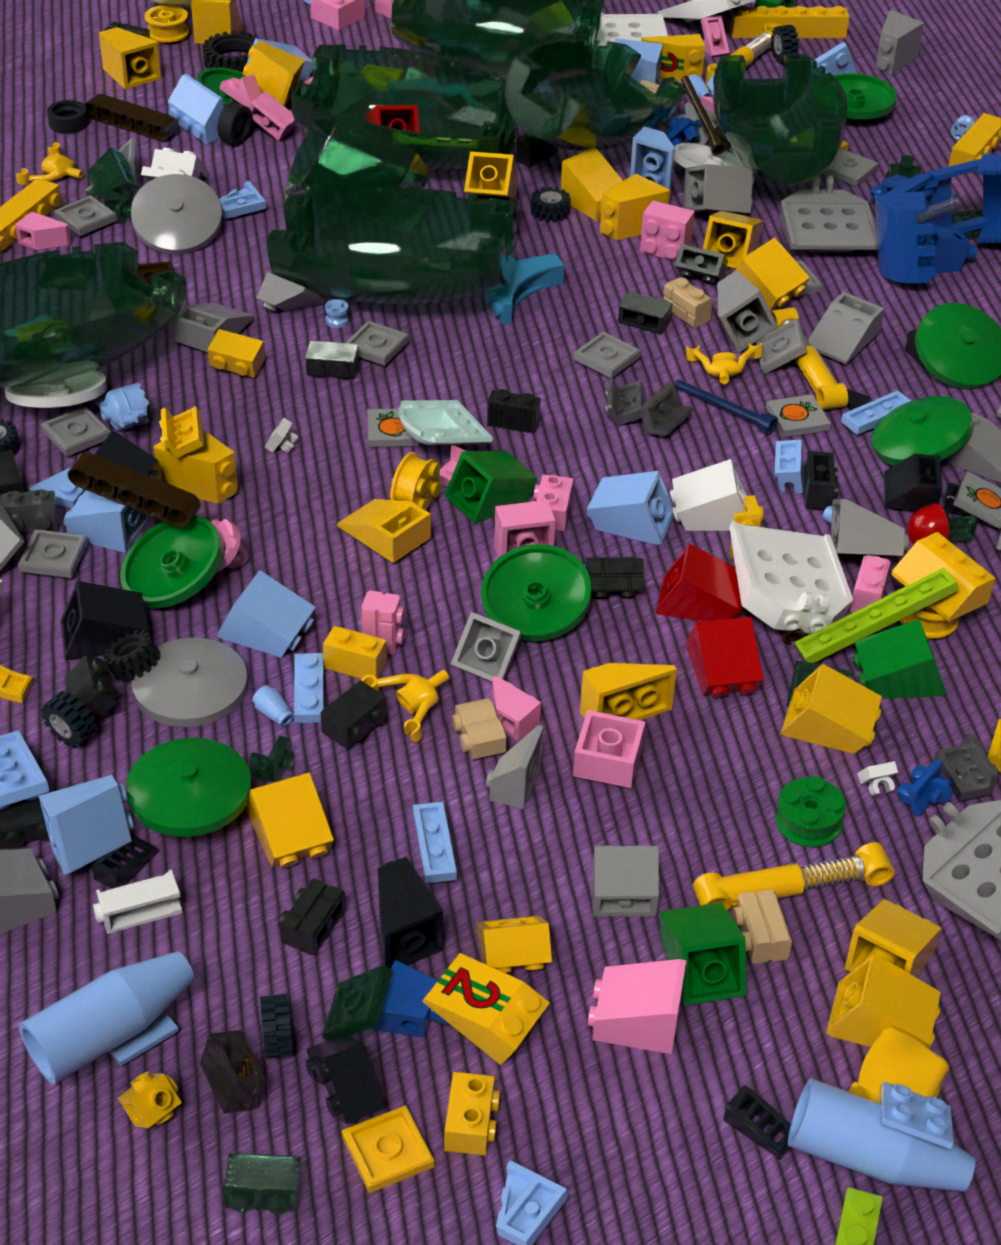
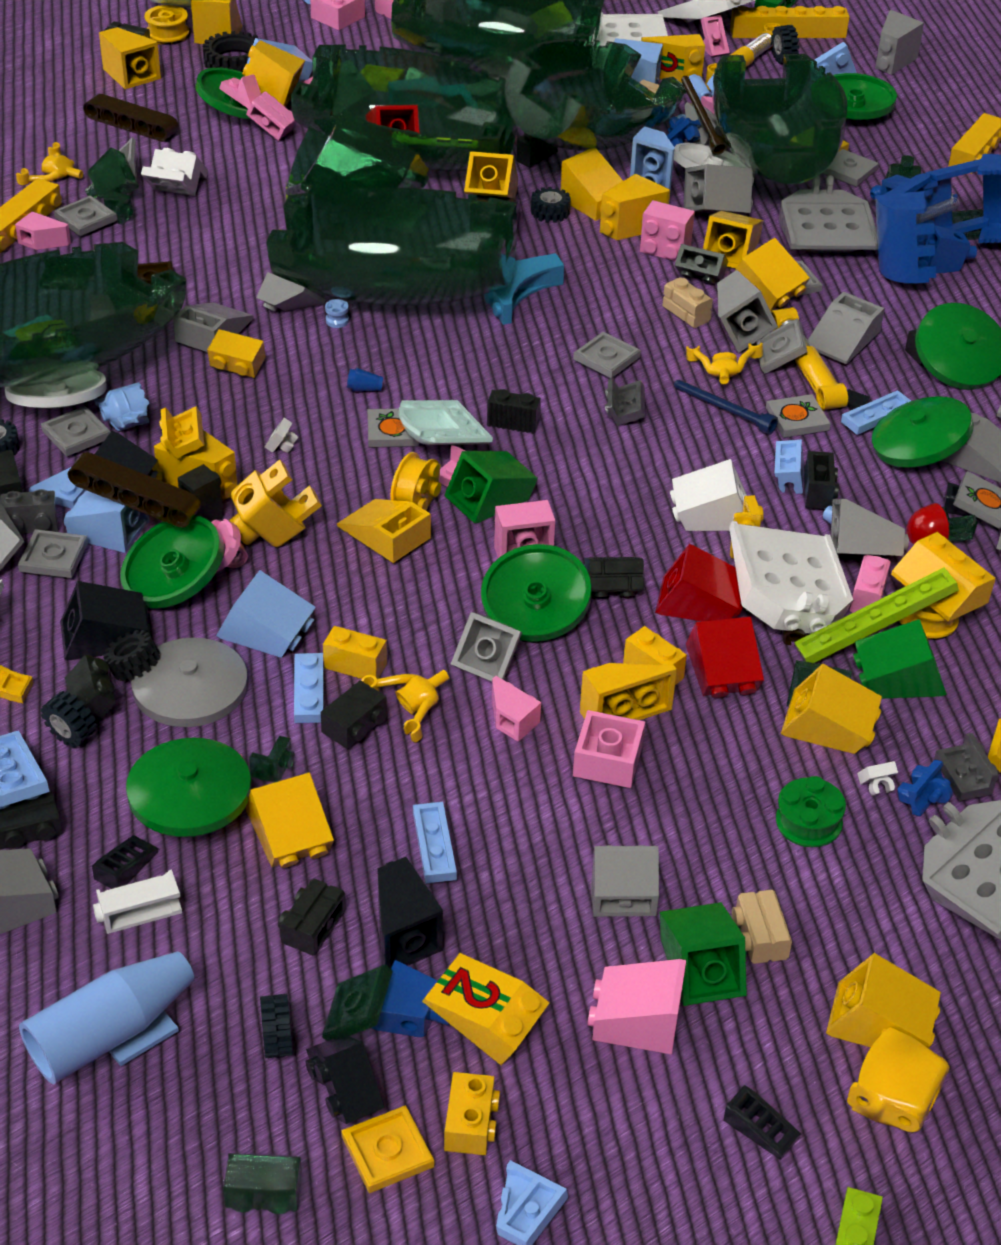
light blue slope [39,775,134,875] -> none
black tyre [47,100,89,134] -> none
yellow brick [118,1072,182,1128] -> none
light grey dish [131,174,222,255] -> none
light blue slope [168,74,224,144] -> none
clear smoke brick [200,1030,266,1114] -> none
black tyre [217,102,253,145] -> none
light blue wing [219,181,266,219] -> none
light blue cone [252,685,294,727] -> none
pearl dark grey brick [306,341,359,379] -> none
light grey plate [345,321,409,366] -> none
bright pink brick [361,590,405,655] -> none
tan brick [451,698,506,760] -> none
yellow slope [476,915,552,973] -> none
light grey slope [486,725,544,809] -> none
bright pink brick [532,474,573,531] -> none
light blue slope [587,471,674,545] -> none
pearl dark grey brick [618,291,673,335] -> none
flat silver bracket [639,384,693,437] -> none
yellow piece [692,842,895,911] -> none
light blue piece [788,1078,976,1192] -> none
yellow slope [844,899,942,978] -> none
black slope [884,454,943,511] -> none
light blue wheel [951,115,975,141] -> none
none -> pearl dark grey brick [178,464,223,522]
none -> yellow piece [229,460,322,547]
none -> blue cone [347,367,383,392]
none -> yellow brick [623,626,687,685]

